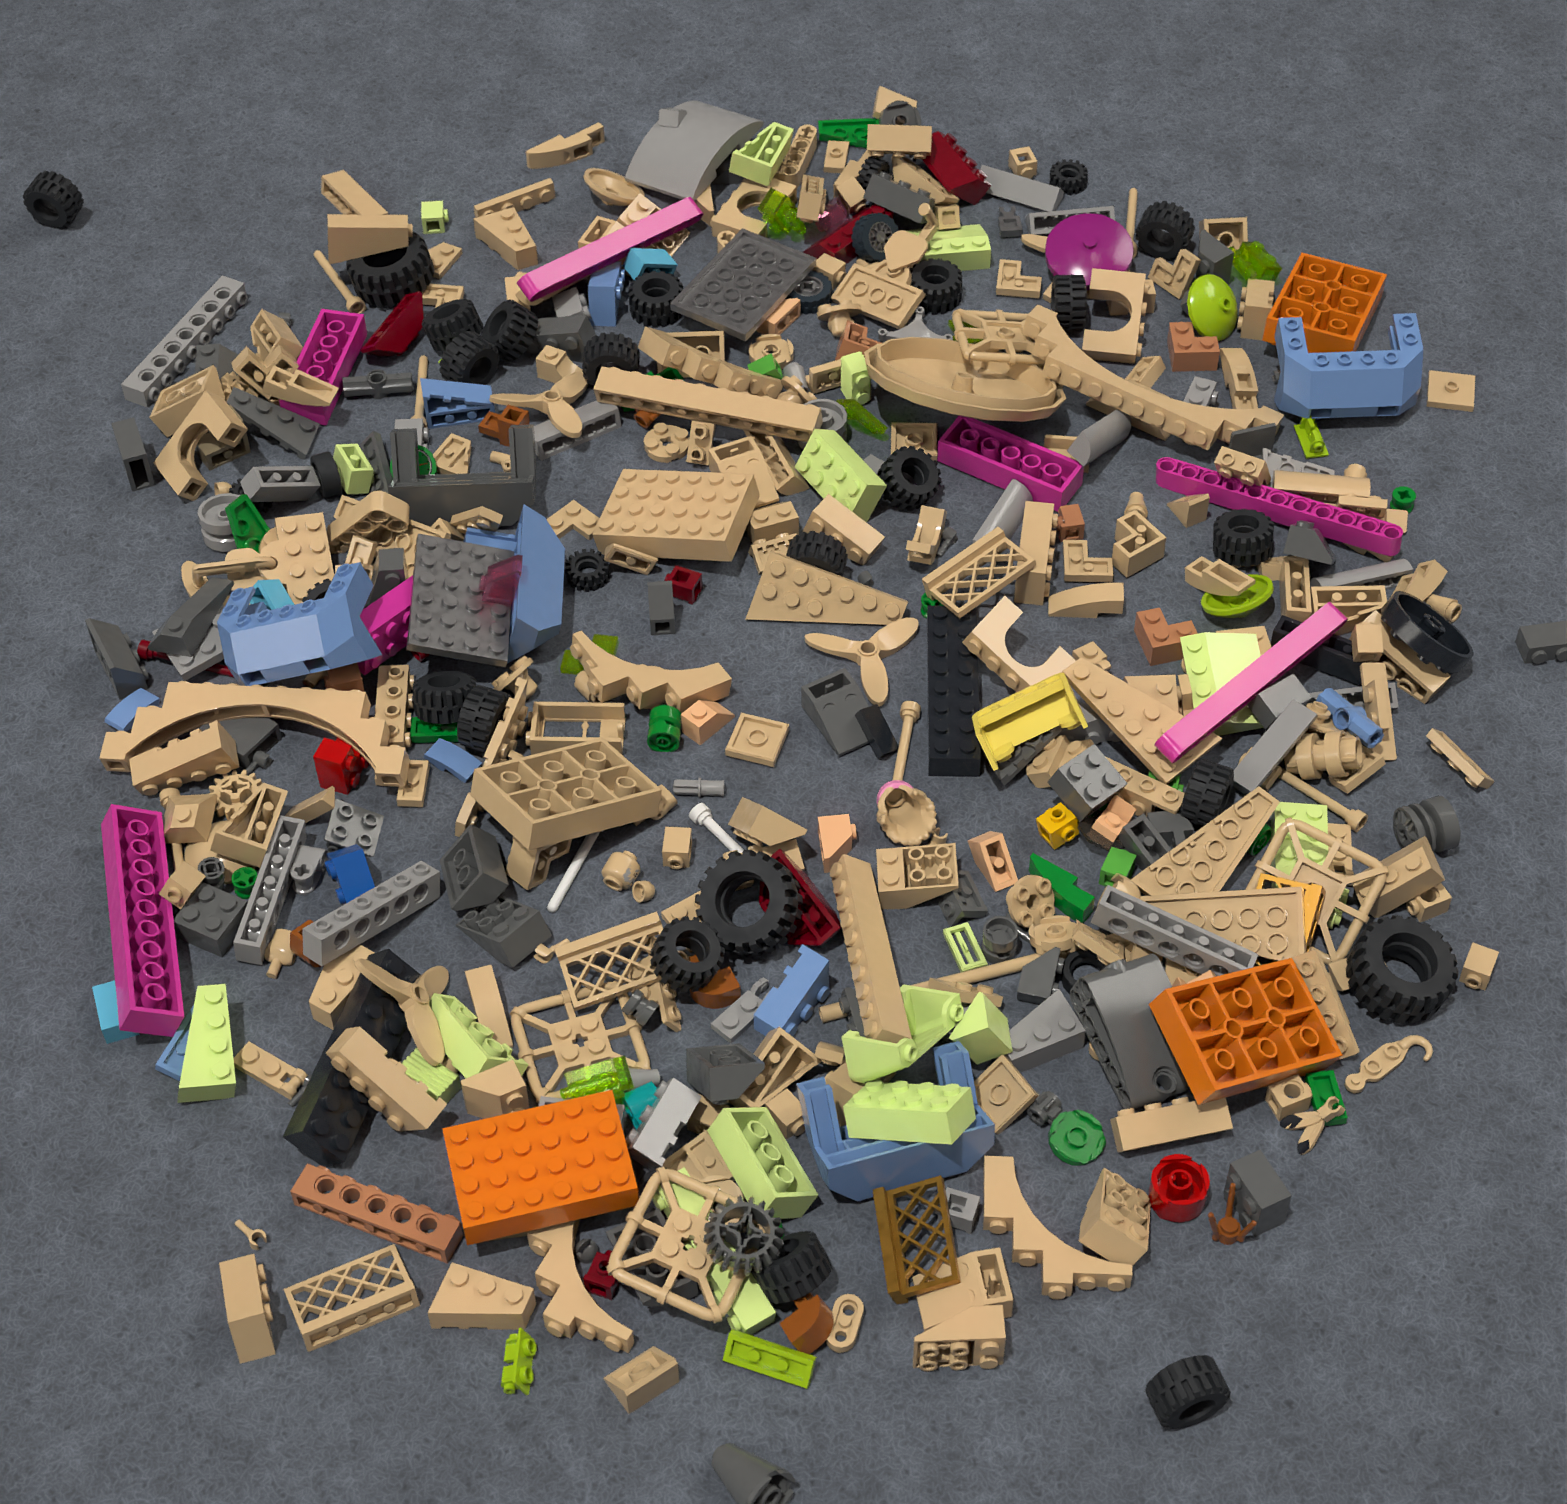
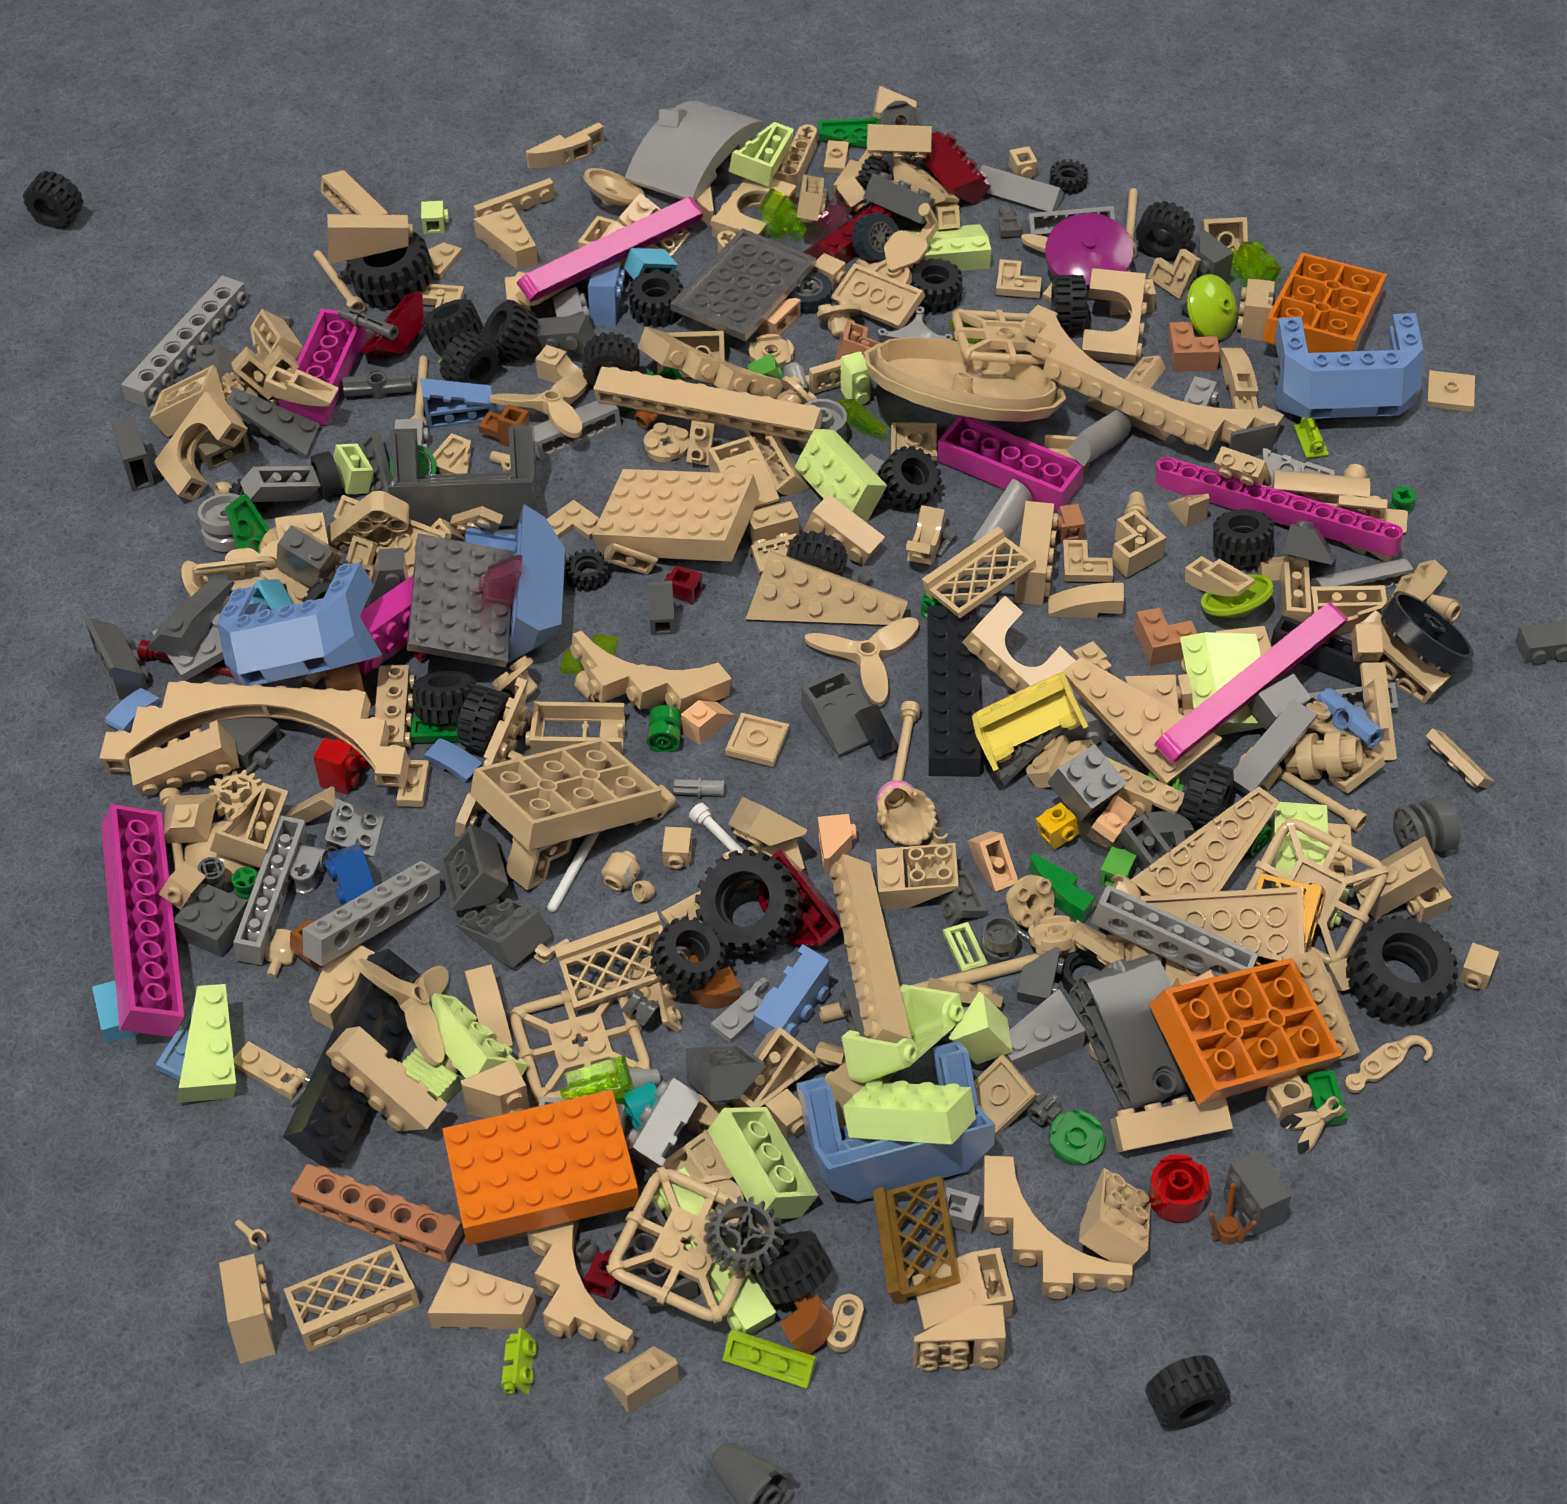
none -> dark grey slope [276,525,344,589]
none -> dark grey pin [338,305,399,340]

